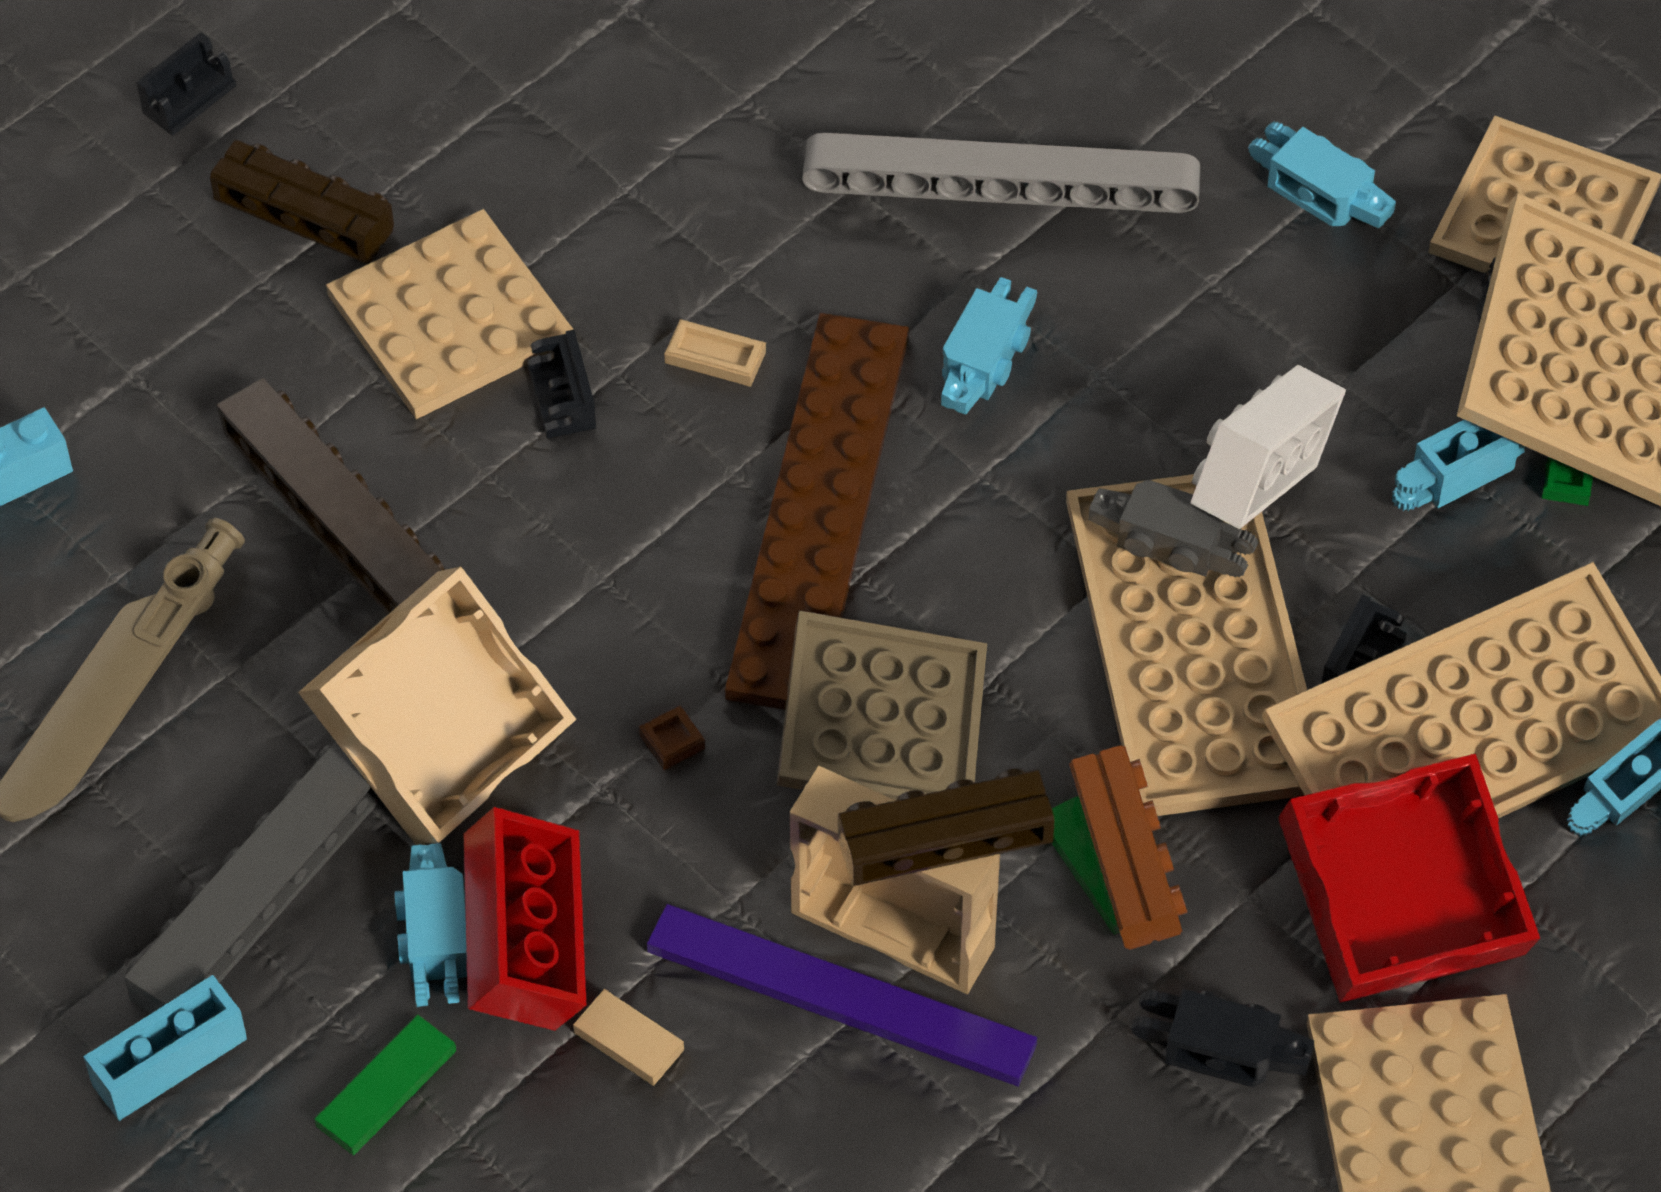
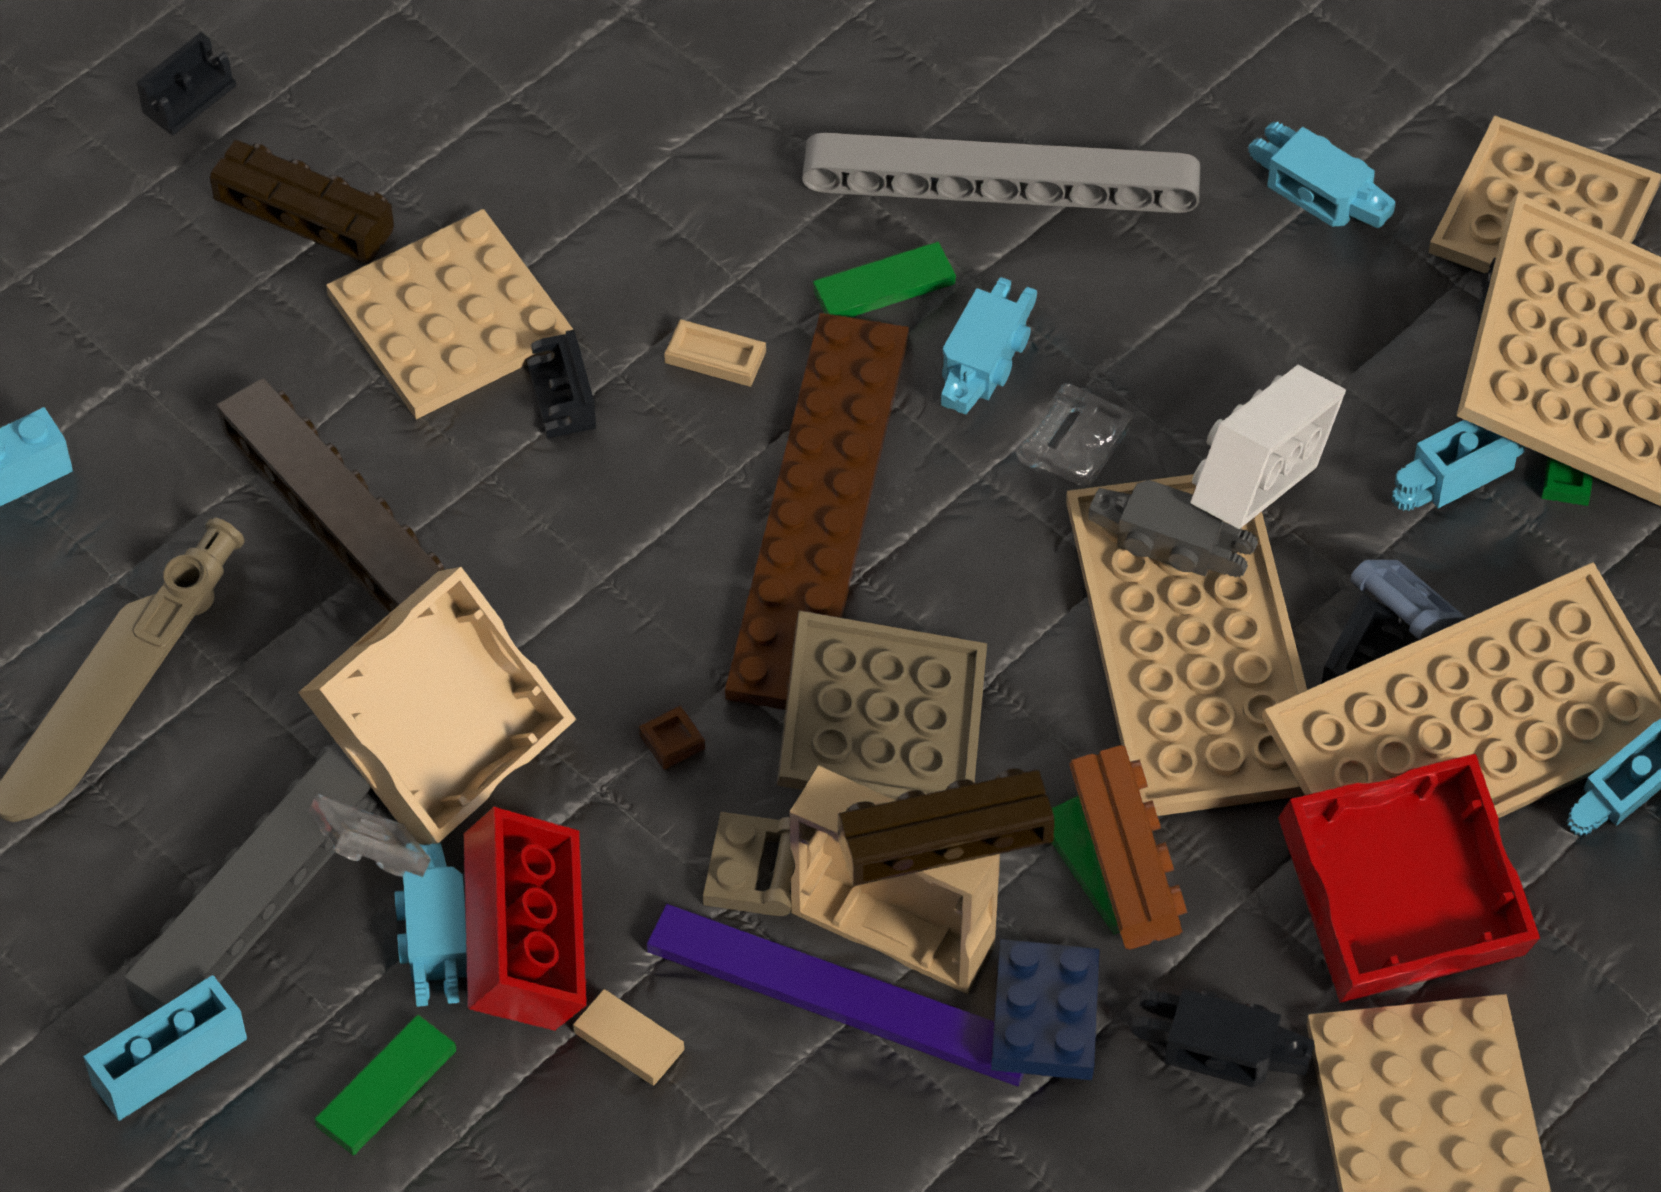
none -> clear plate [309,794,431,877]
none -> dark tan plate [703,812,795,916]
none -> green tile [813,241,956,318]
none -> dark blue plate [991,939,1099,1080]
none -> clear plate [1016,383,1134,488]
none -> sand blue plate [1350,560,1467,640]

